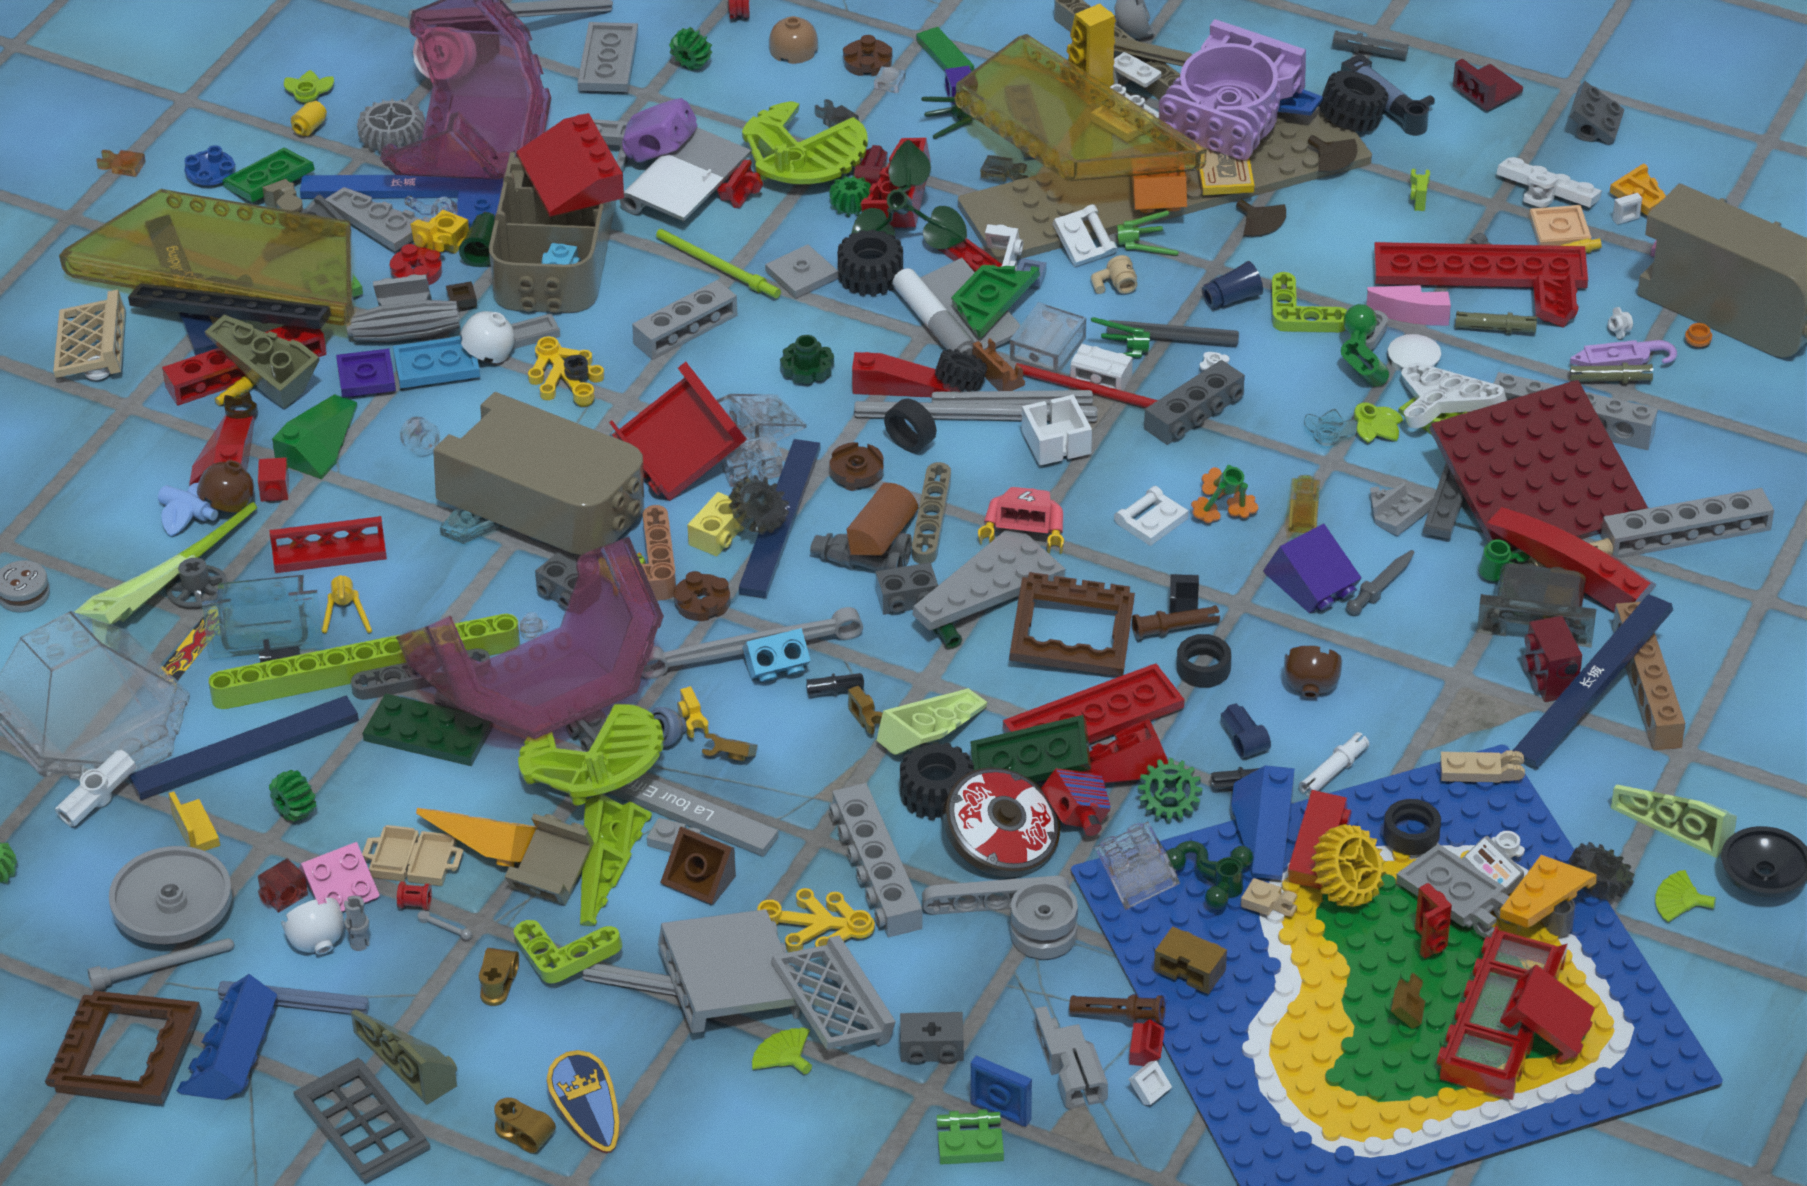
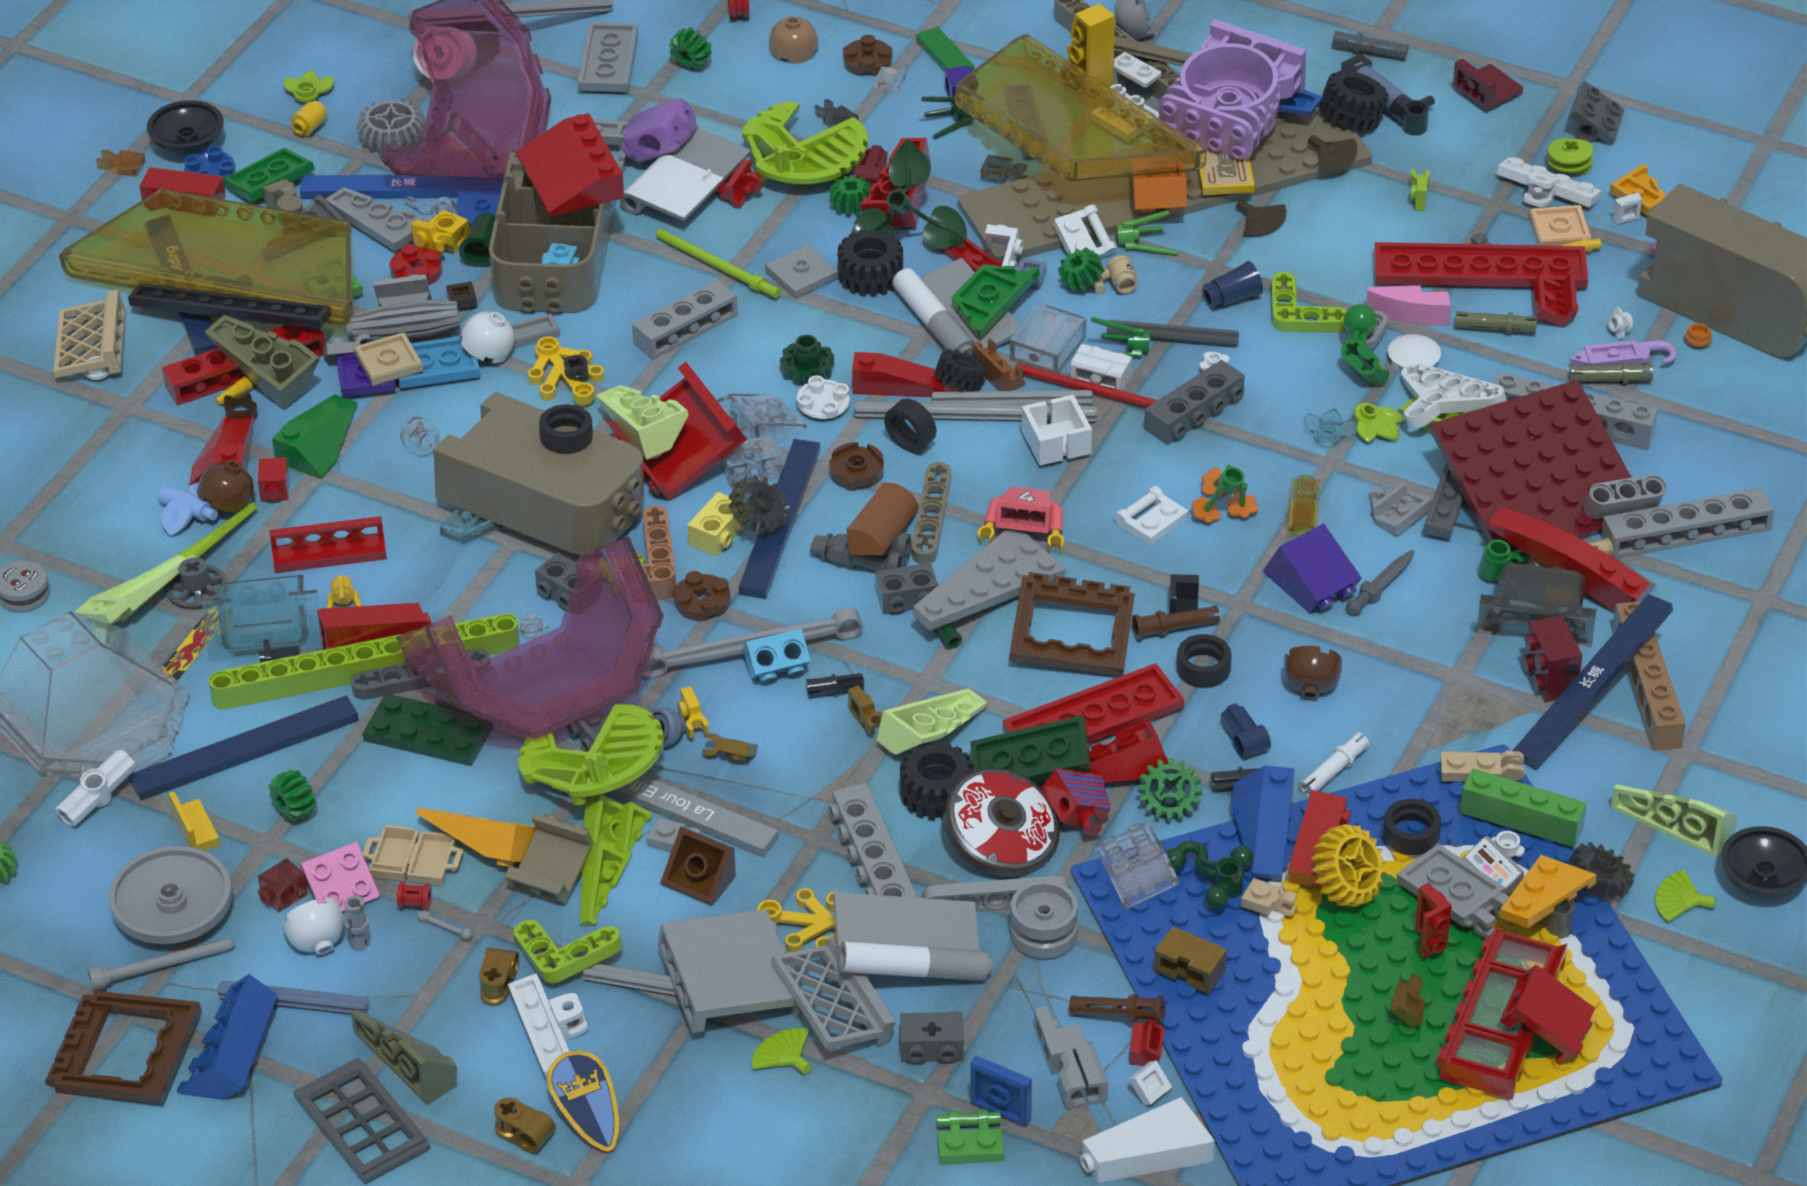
none -> red brick [139,167,226,216]
none -> black dish [147,100,224,152]
none -> red slope [317,603,432,650]
none -> light grey plate [322,334,370,358]
none -> tan tile [354,332,423,386]
none -> white plate [508,973,588,1079]
none -> black tyre [539,404,593,453]
none -> yellowish green wedge [596,385,689,460]
none -> white dish [796,375,850,419]
none -> light grey door [833,892,993,981]
none -> green gear [1058,247,1105,292]
none -> white slope [1080,1097,1215,1183]
none -> bright green brick [1460,768,1587,847]
none -> lime piece [1547,138,1594,175]
none -> light grey beam [1583,475,1667,519]

